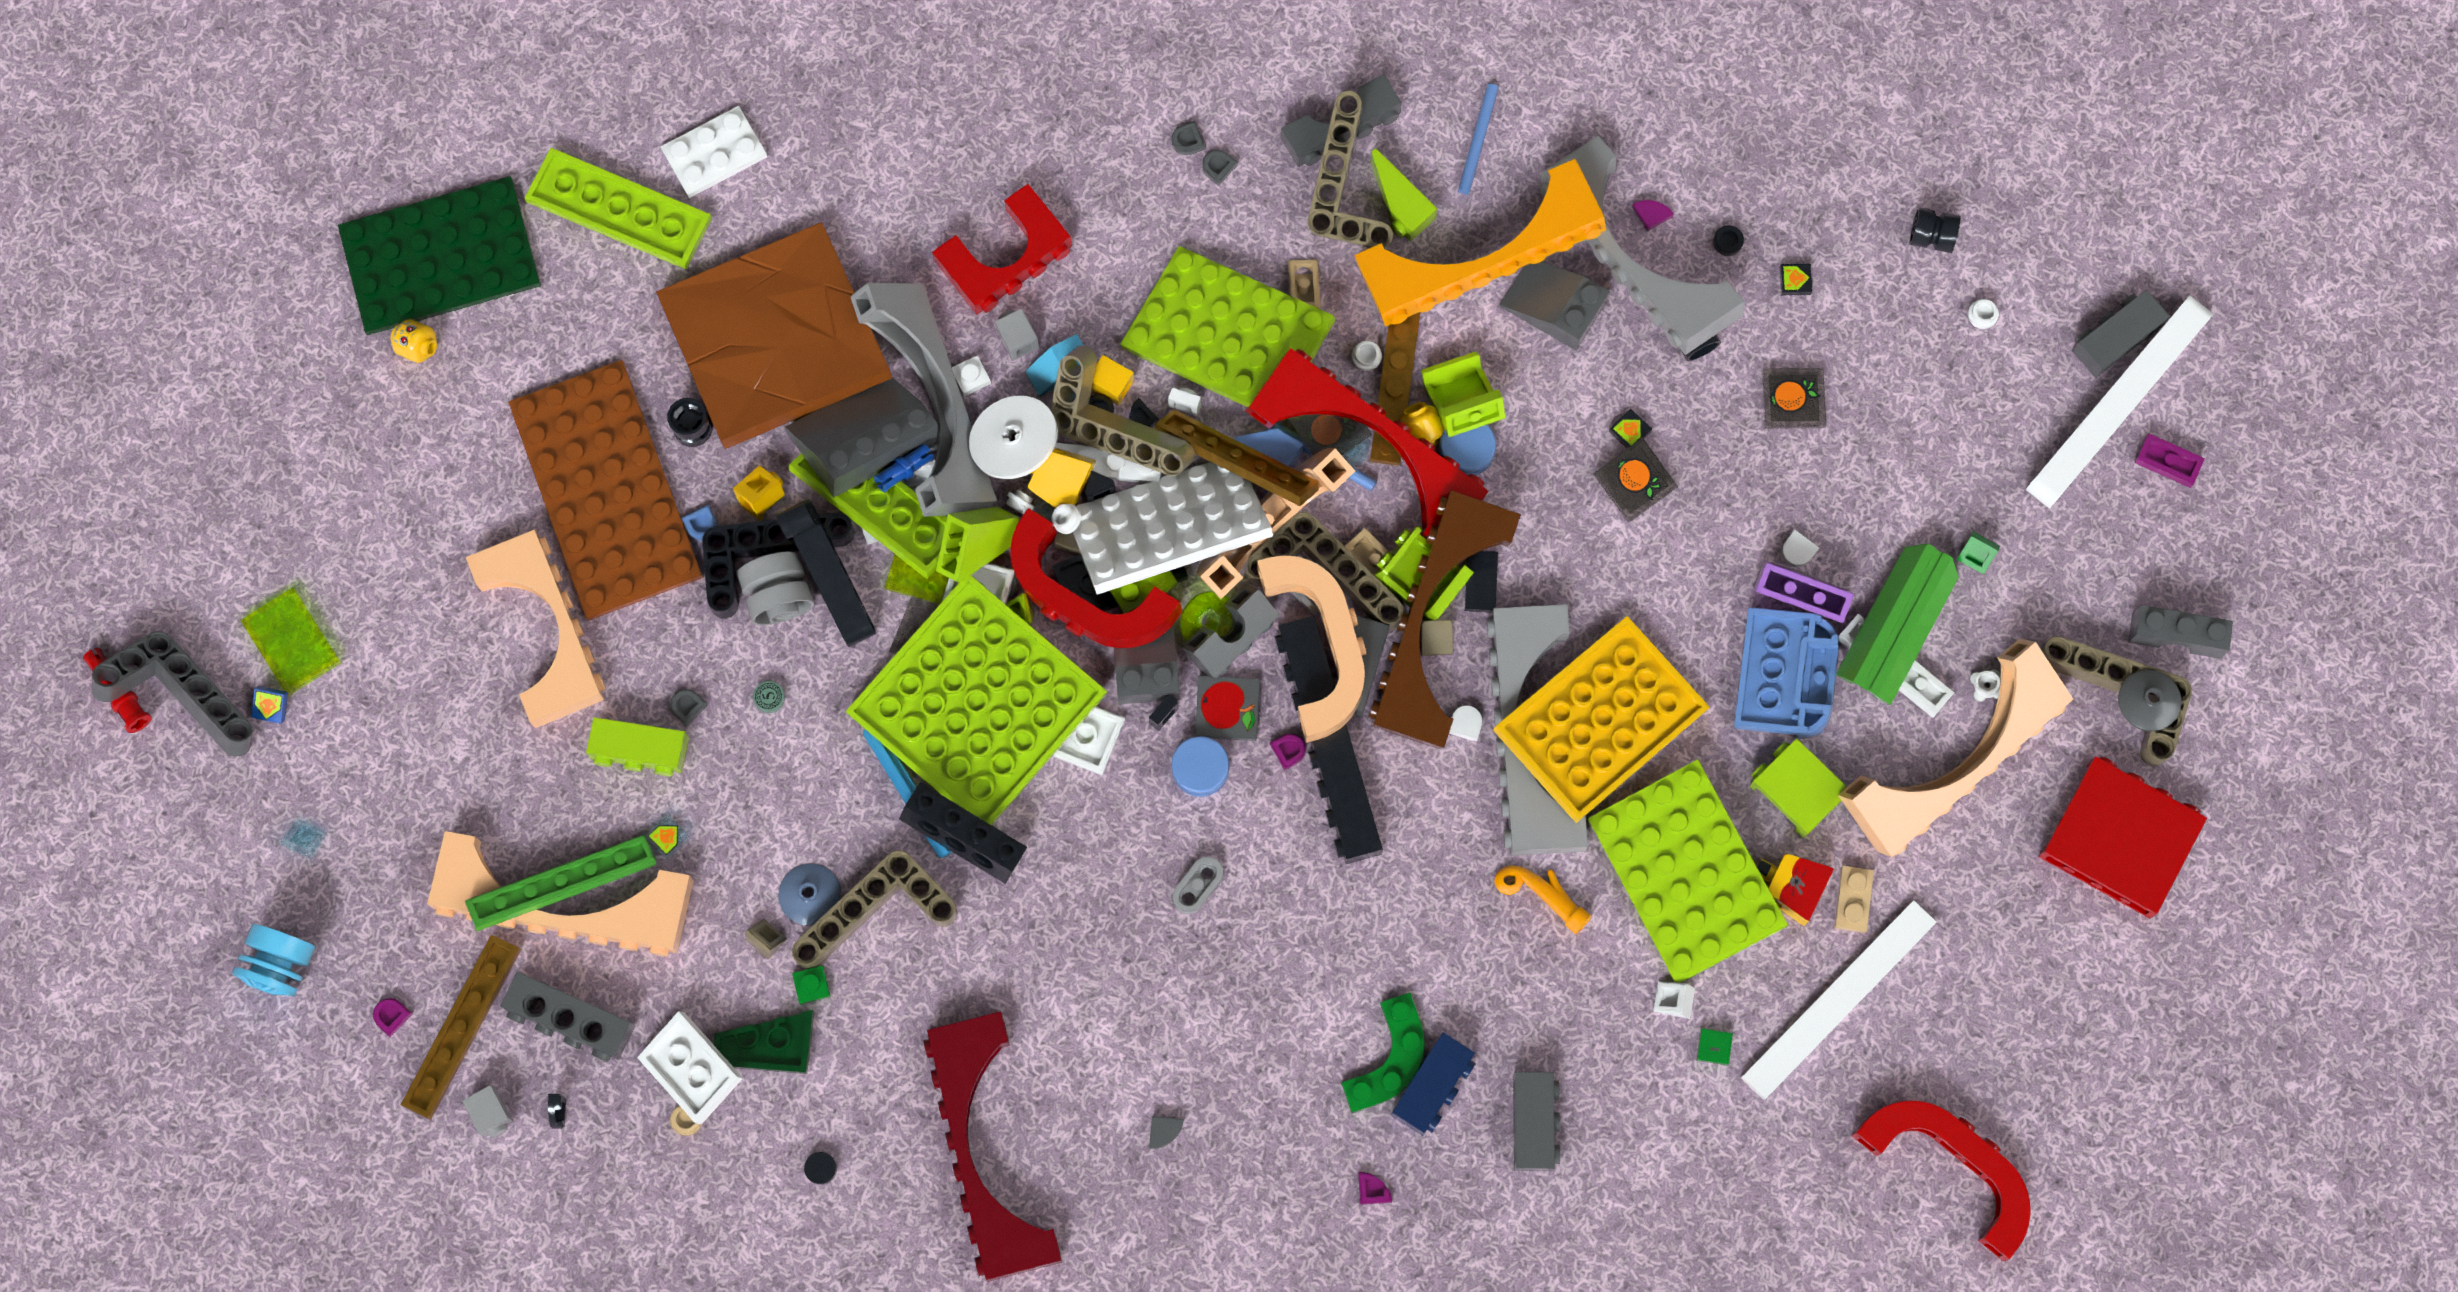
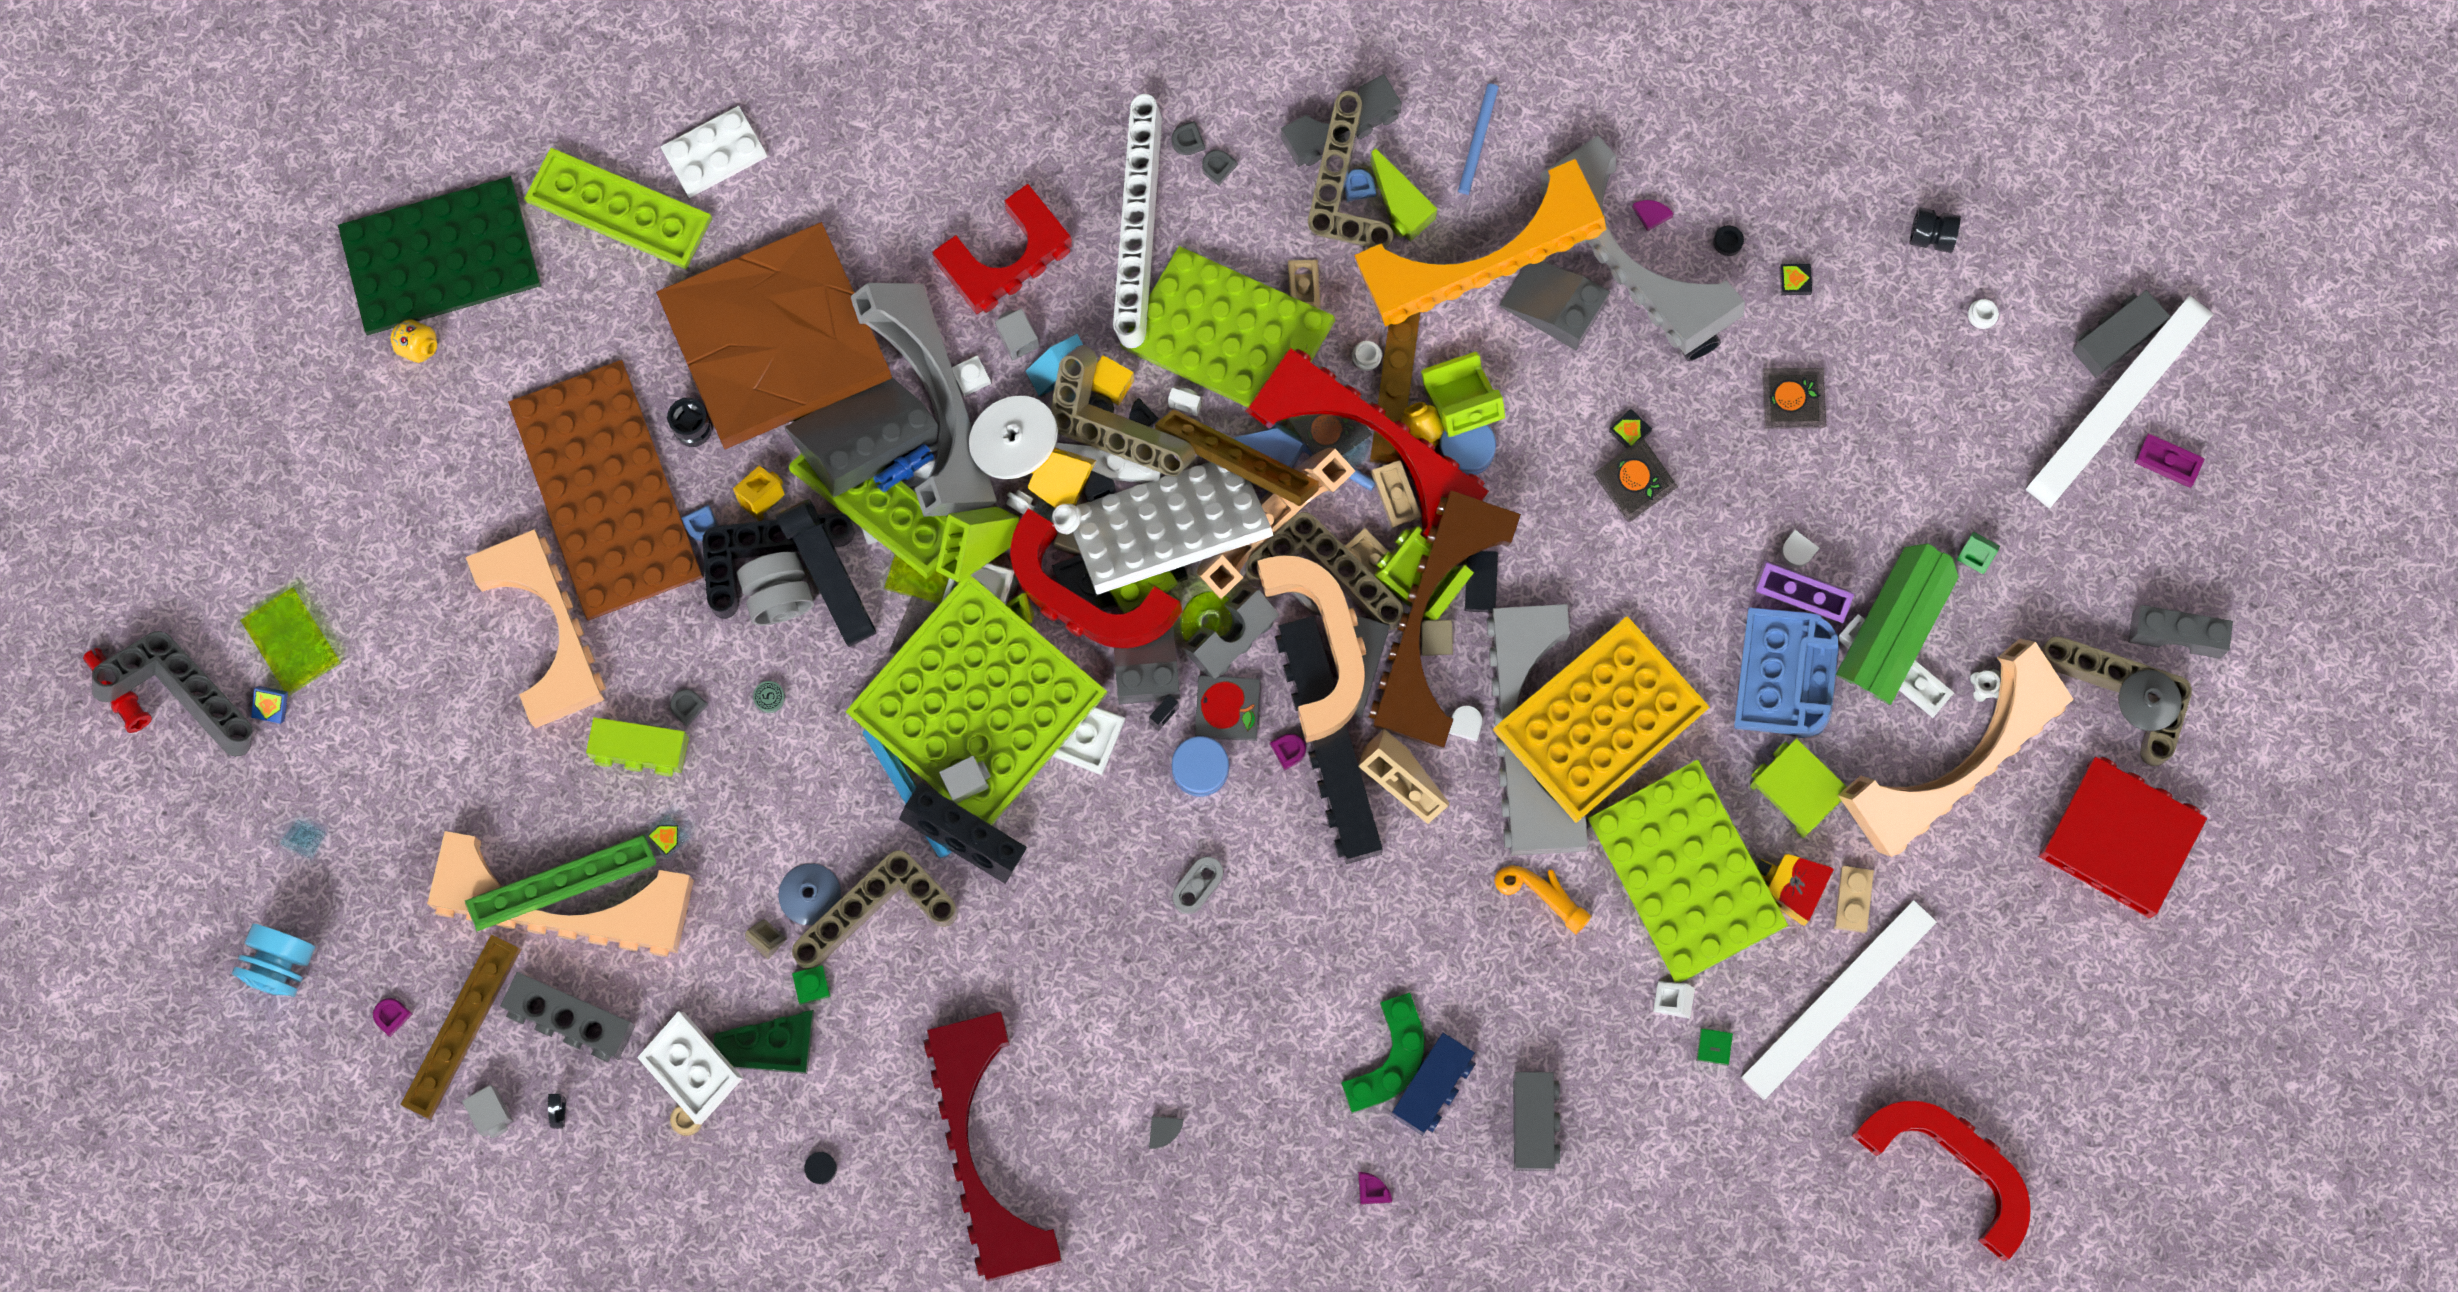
none -> light grey brick [939,756,991,804]
none -> white beam [1113,94,1162,348]
none -> medium blue tile [1344,169,1376,202]
none -> tan slope [1358,729,1449,824]
none -> tan plate [1371,460,1421,528]

